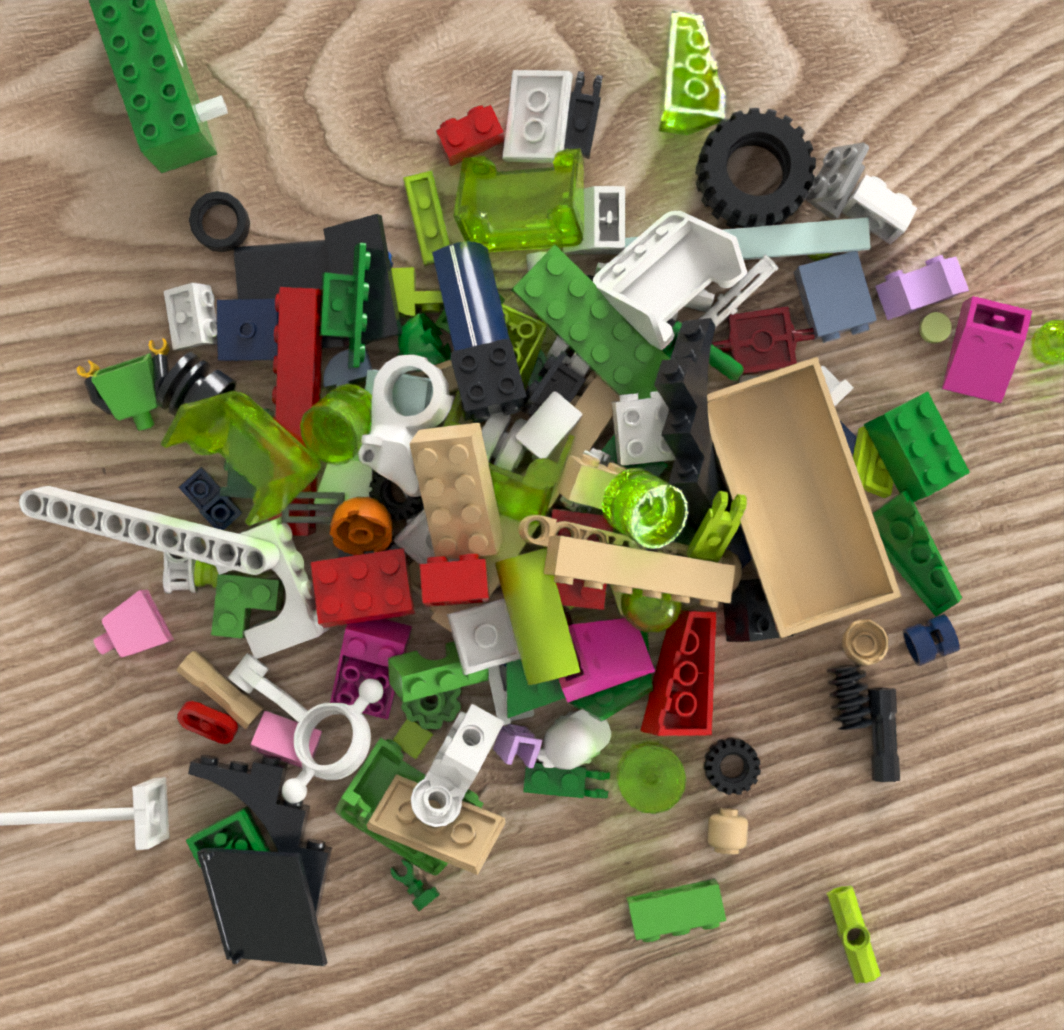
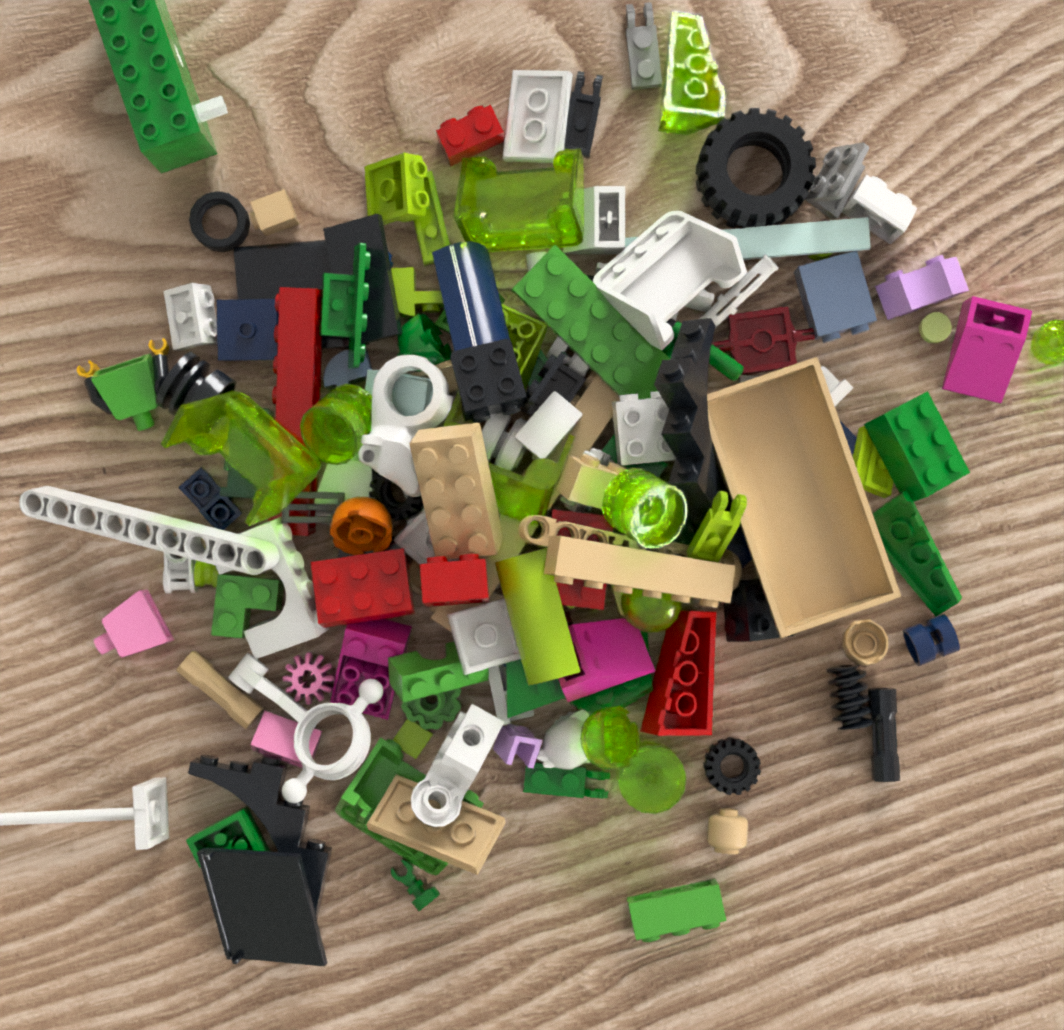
red plate [177,701,238,744] -> none
lime piece [826,885,881,984] -> none
none -> tan brick [249,189,299,236]
none -> bright pink gear [283,652,335,705]
none -> lime plate [364,153,429,225]
none -> clear neon green cylinder [580,706,640,770]
none -> light grey hinge [625,2,662,90]

